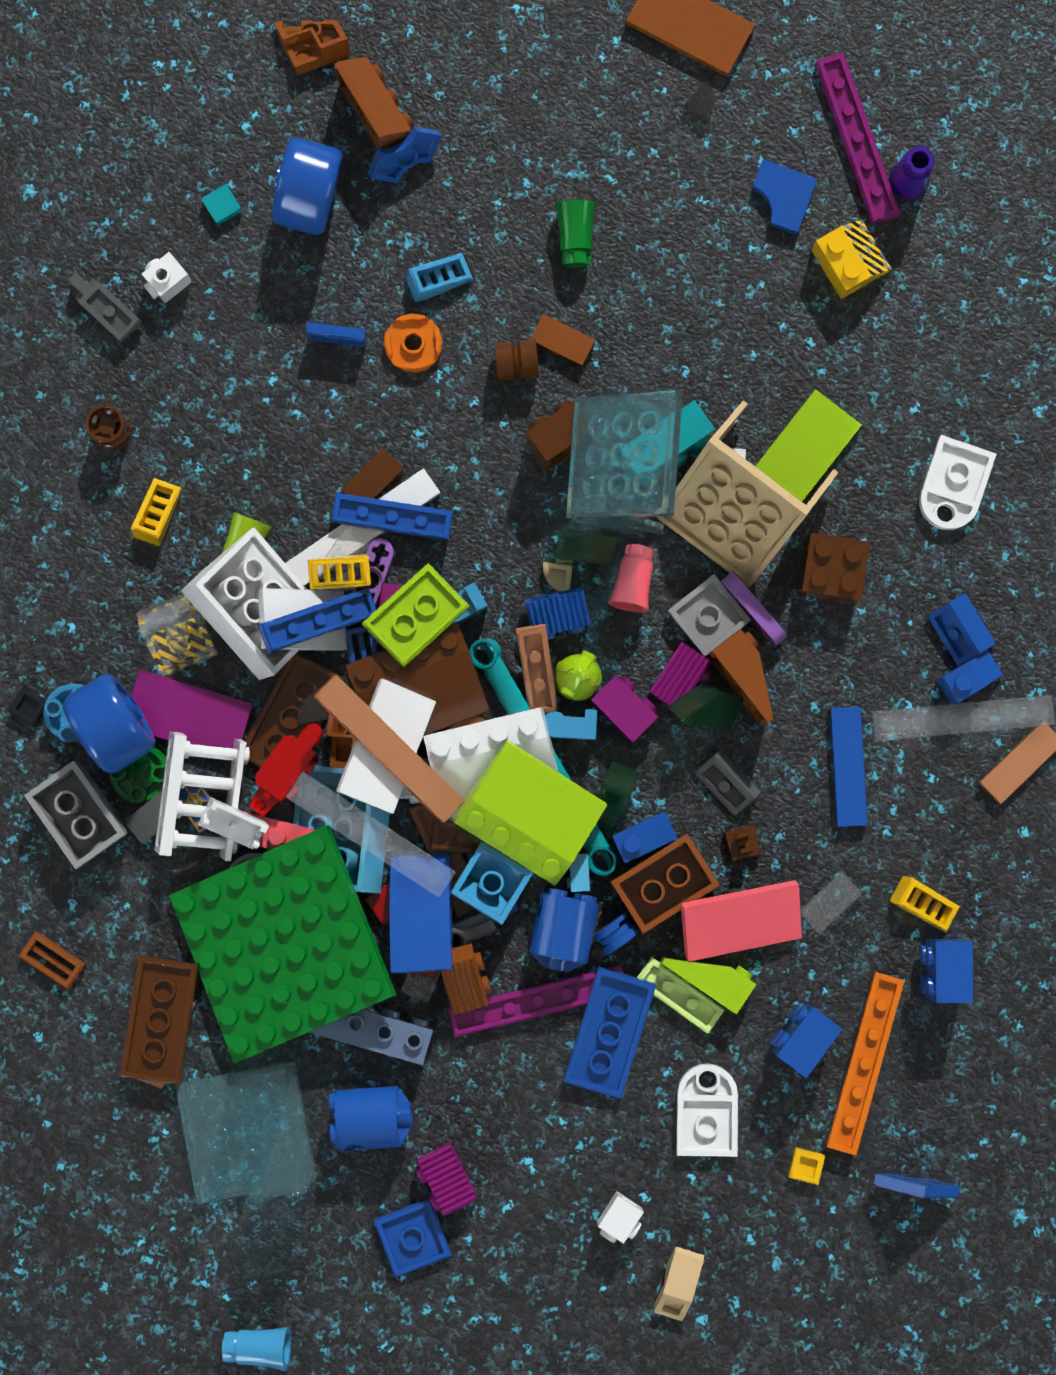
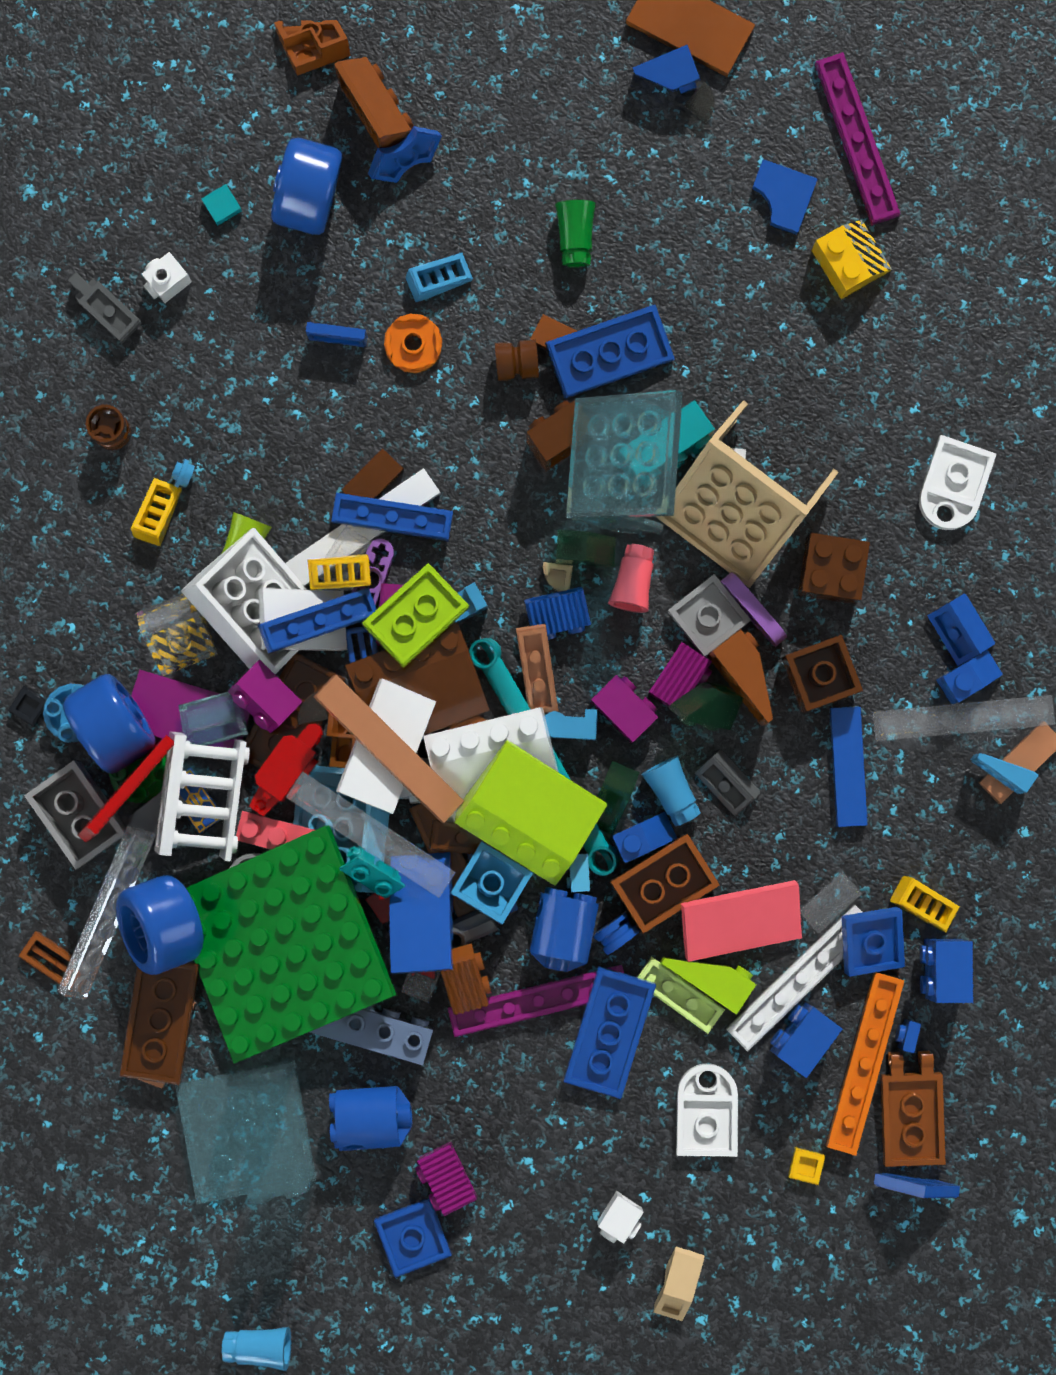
white hinge [198,797,269,849] -> none
lime helmet [553,650,602,701] -> none
reddish brown tile [724,825,761,861] -> none
lime tile [755,389,862,502] -> none
dark purple plant [889,146,934,199] -> none
none -> clear plate [57,826,156,999]
none -> red tile [77,735,174,842]
none -> blue wheel [116,875,204,975]
none -> dark azure plate [171,459,195,487]
none -> clear light blue brick [179,692,248,746]
none -> magenta brick [228,659,302,733]
none -> teal hinge [339,846,405,899]
none -> blue tile [545,305,675,399]
none -> blue slope [633,45,701,94]
none -> dark azure plant [641,755,701,826]
none -> white tile [726,905,862,1052]
none -> reddish brown brick [781,635,863,714]
none -> blue plate [841,907,905,977]
none -> dark orange tile [881,1050,946,1167]
none -> blue plate [895,1019,921,1053]
none -> dark azure slope [970,753,1039,794]

